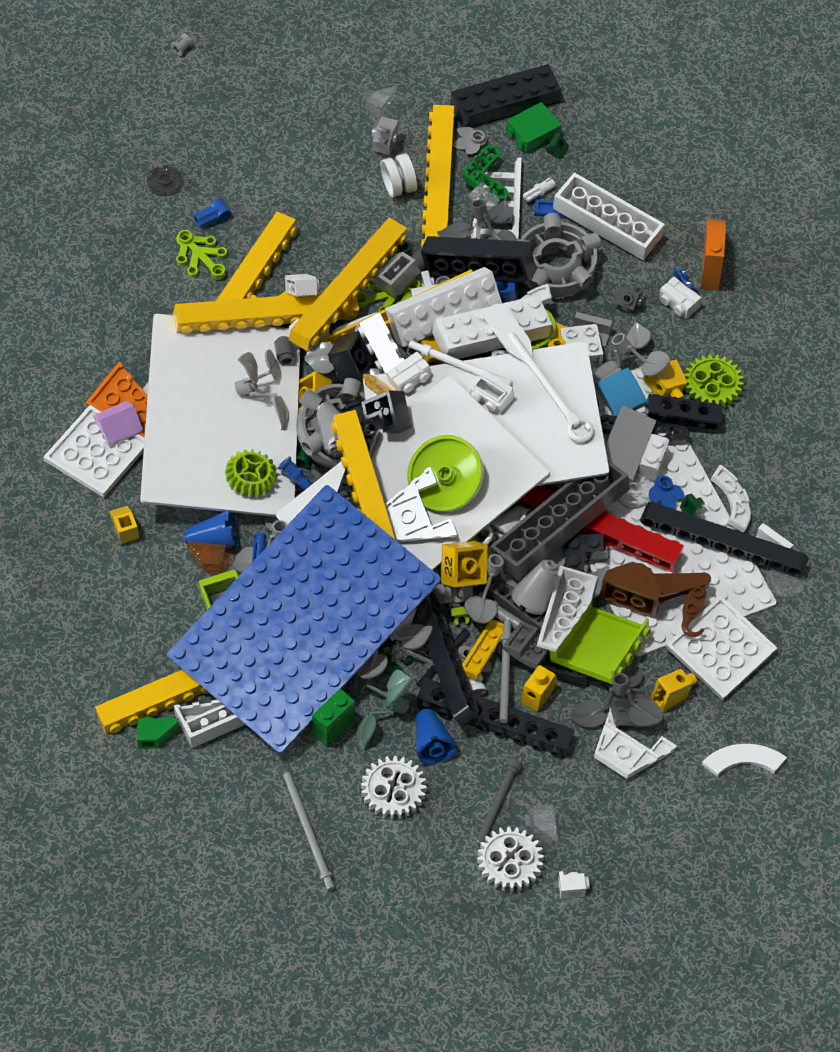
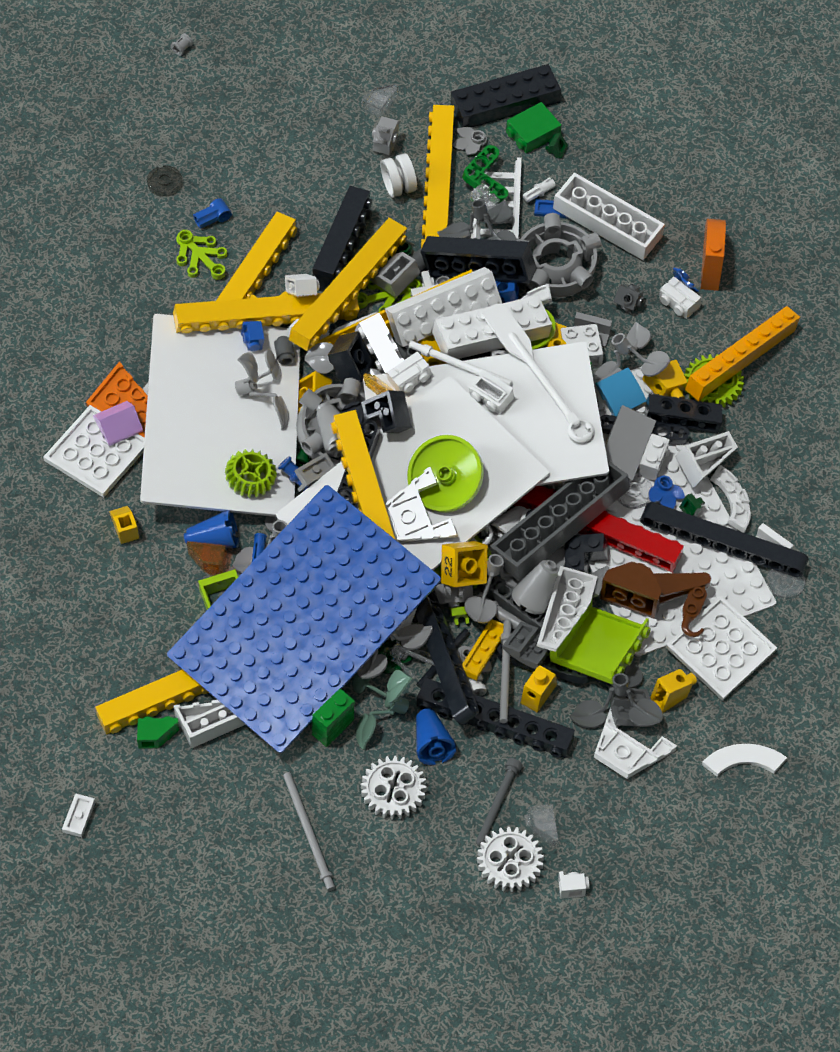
none -> white plate [62,794,95,838]
none -> blue brick [241,321,265,351]
none -> light grey panel [294,452,335,492]
none -> black brick [312,186,373,292]
none -> white wedge [675,431,738,488]
none -> light orange brick [685,306,800,401]

